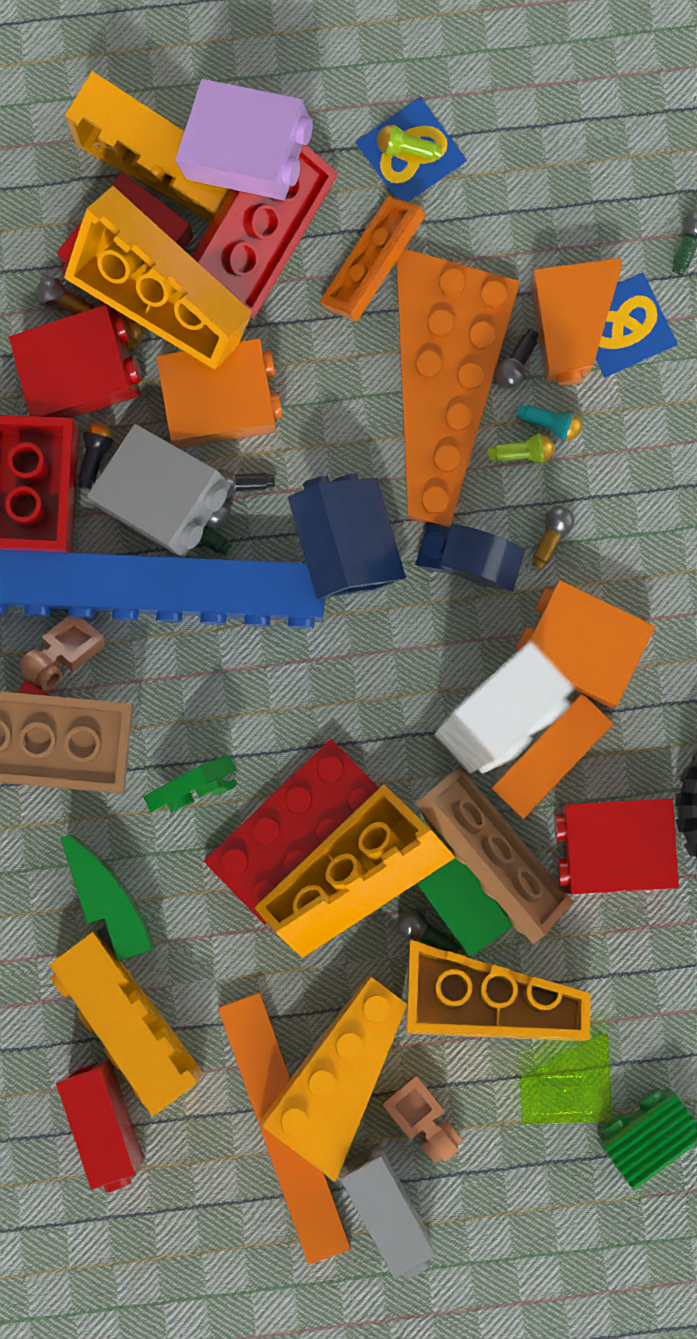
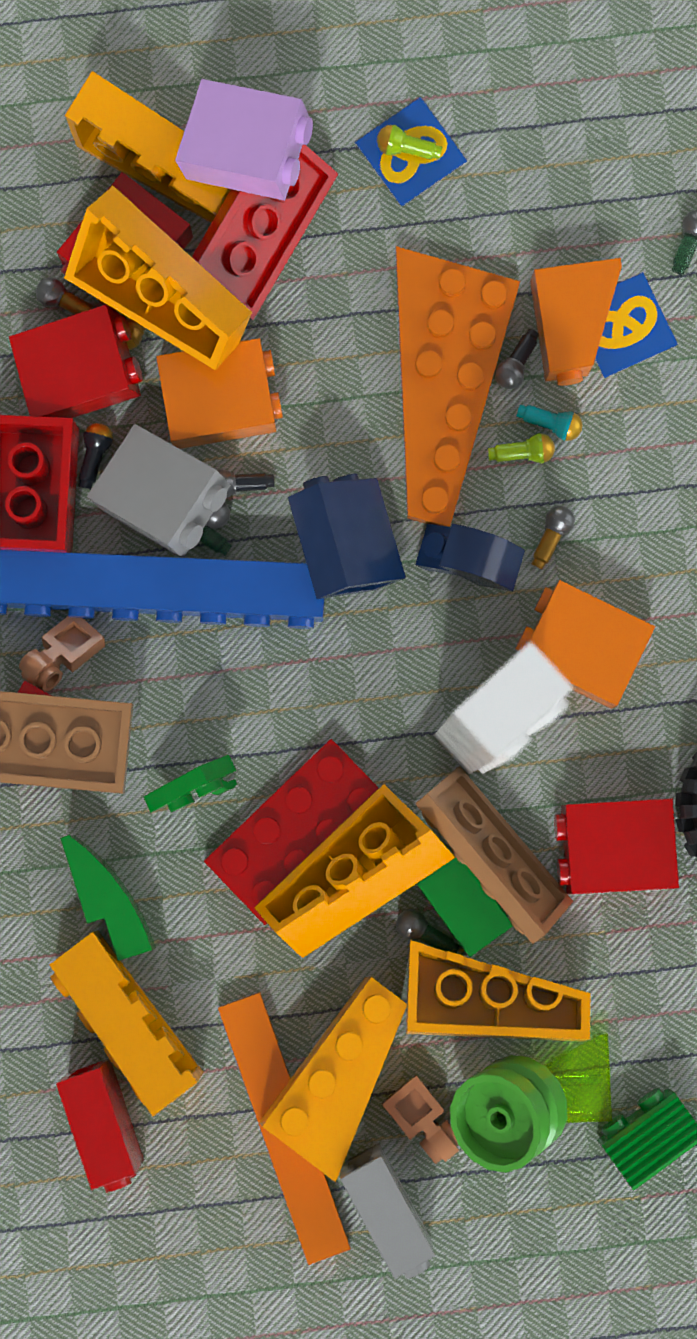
orange tile [319,195,426,322] -> none
orange tile [490,694,614,819] -> none
none -> bright green wheel [450,1055,567,1173]

